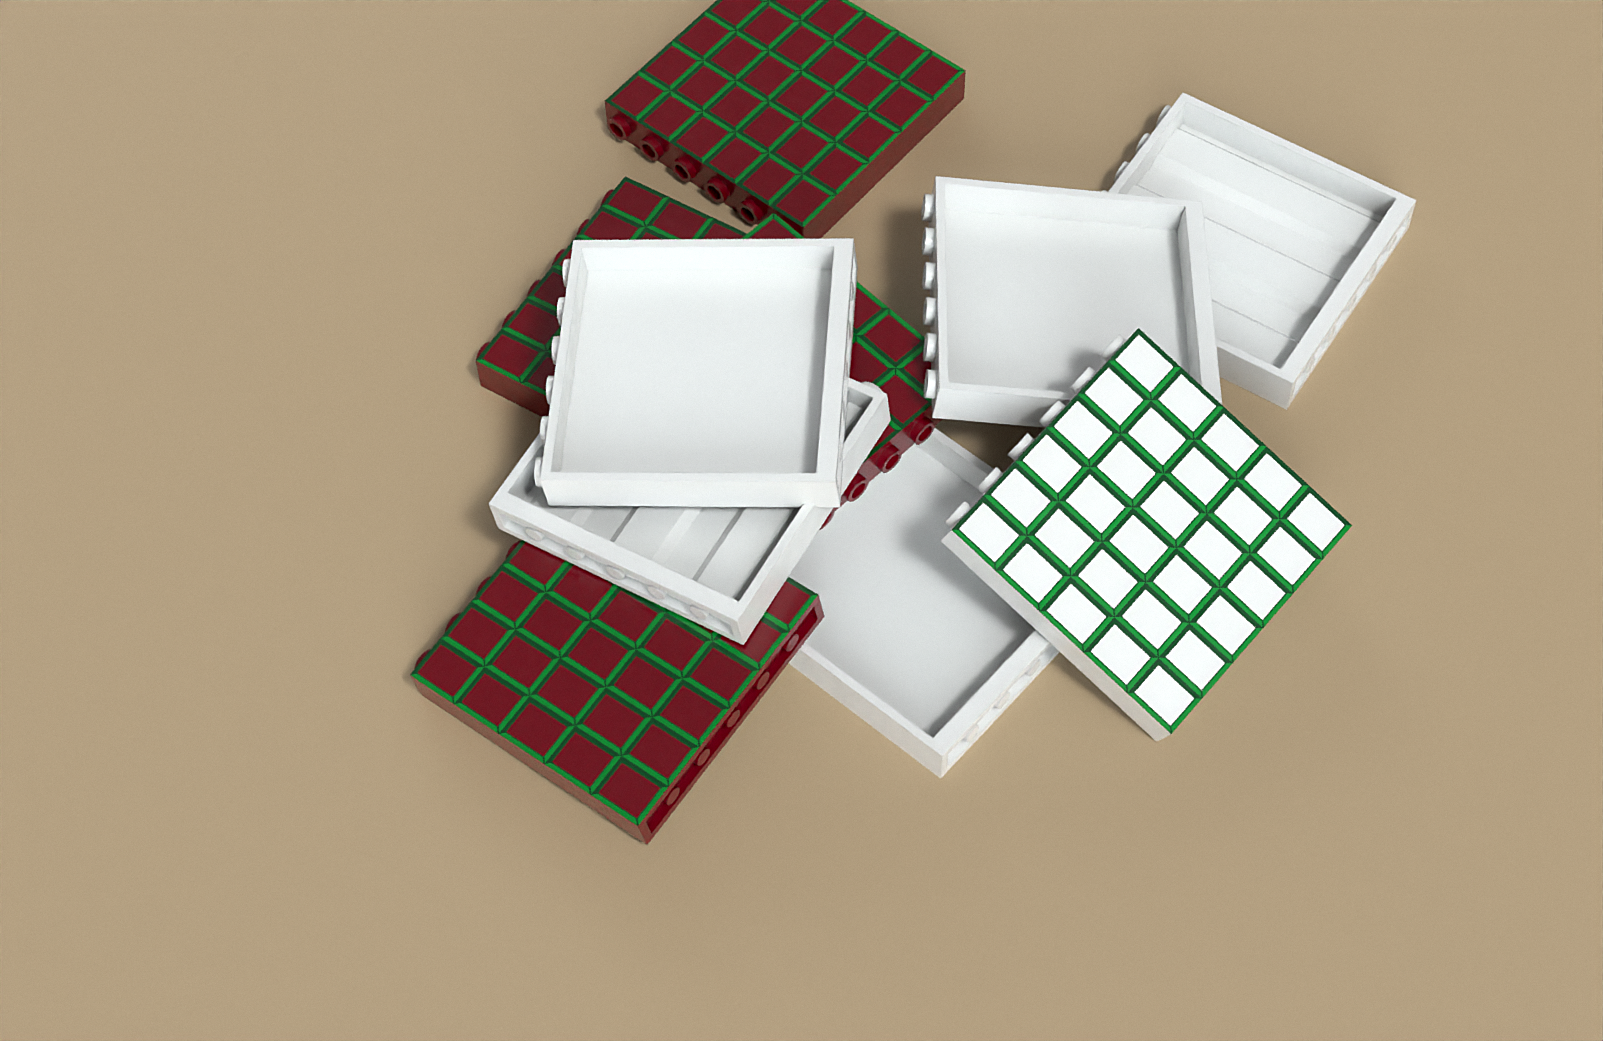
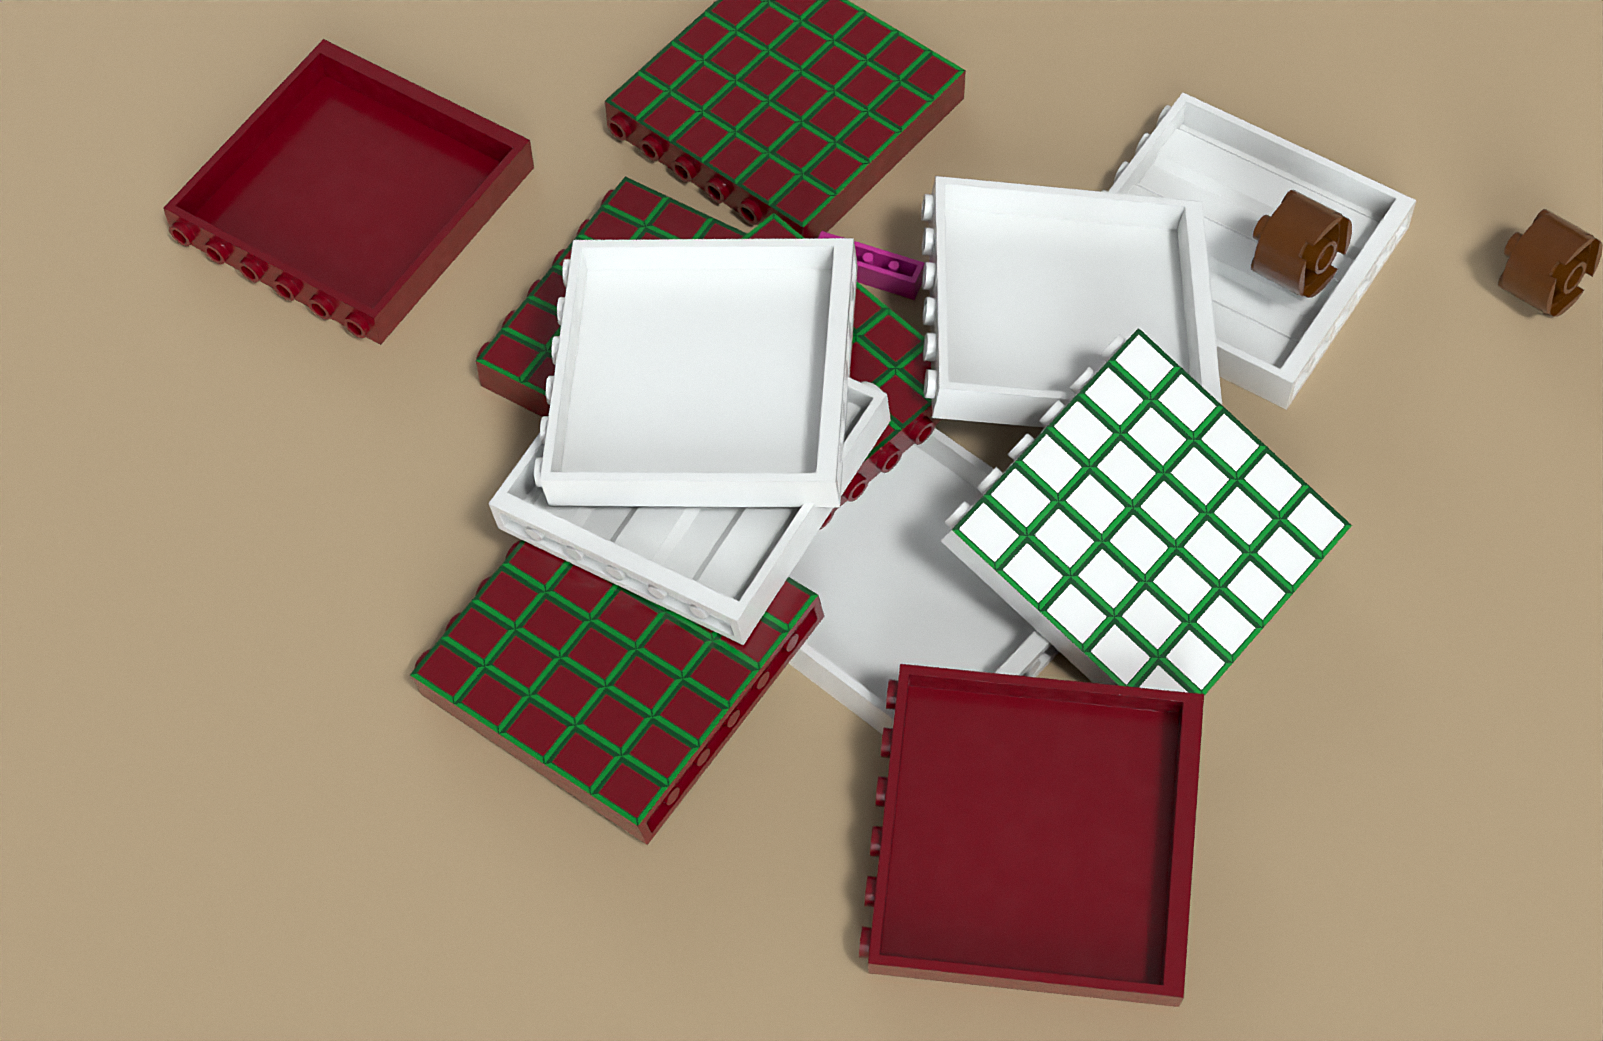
none -> dark red panel [163,39,534,345]
none -> dark pink piece [818,231,925,300]
none -> dark red panel [859,664,1204,1007]
none -> reddish brown brick [1251,190,1352,298]
none -> reddish brown brick [1498,209,1603,317]

